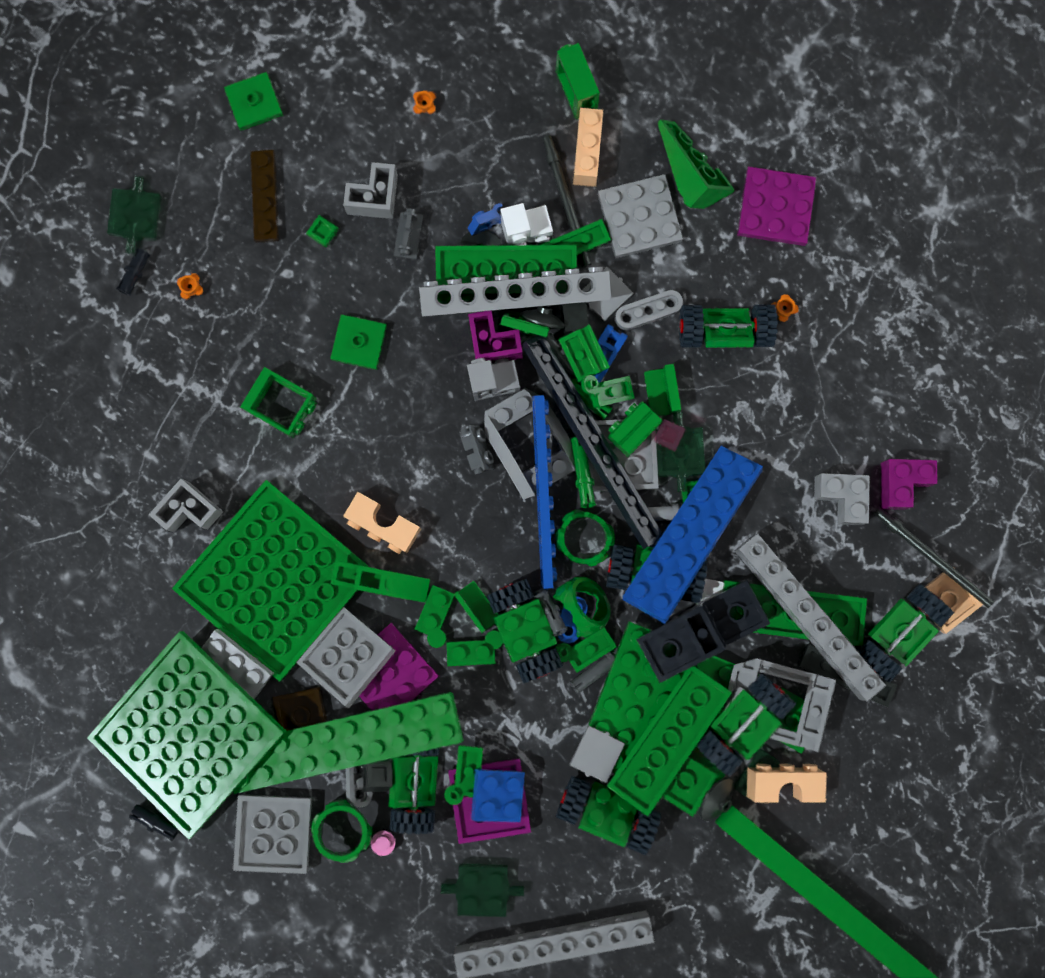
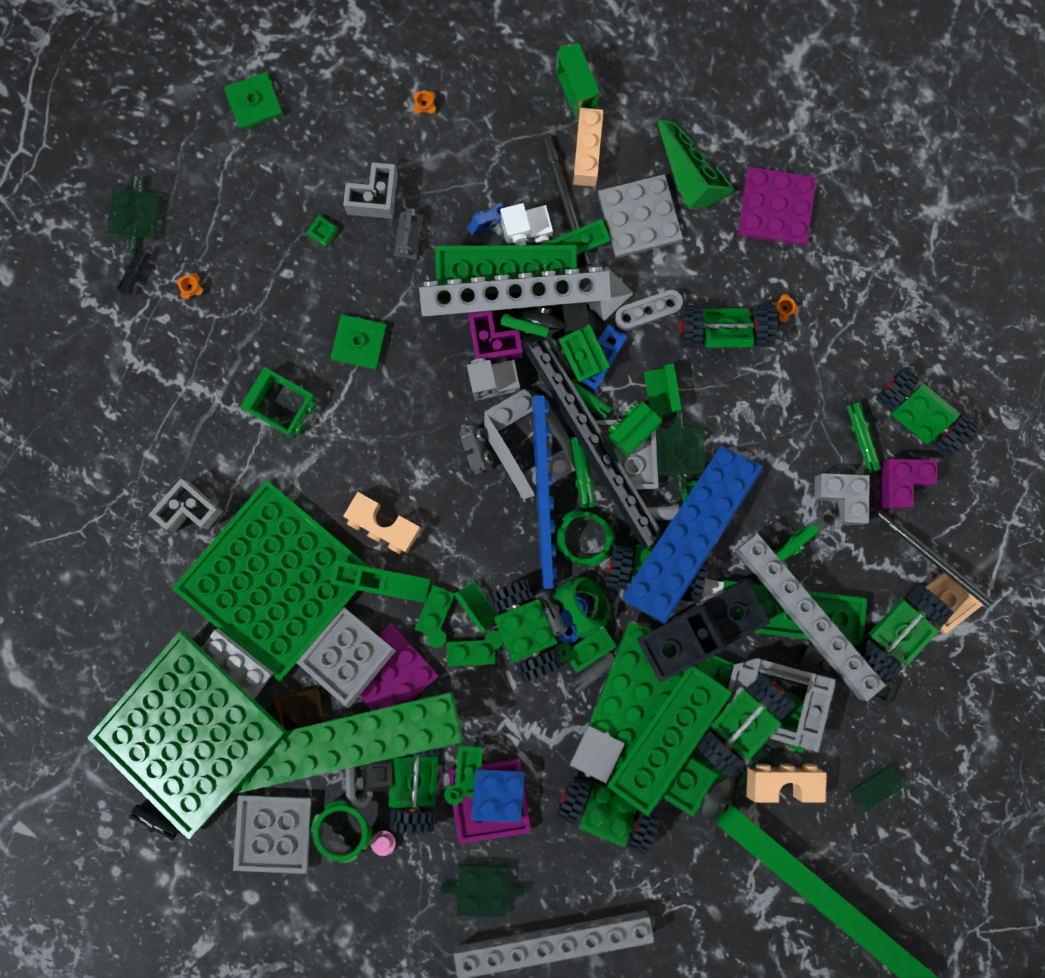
dark brown plate [250,150,279,243] -> none
green hinge [581,375,635,408] -> none
clear pink plate [654,419,686,452] -> none
none -> green plate [773,524,820,562]
none -> green pin [846,402,883,473]
none -> clear green tile [849,765,905,813]
none -> plate [875,367,977,459]

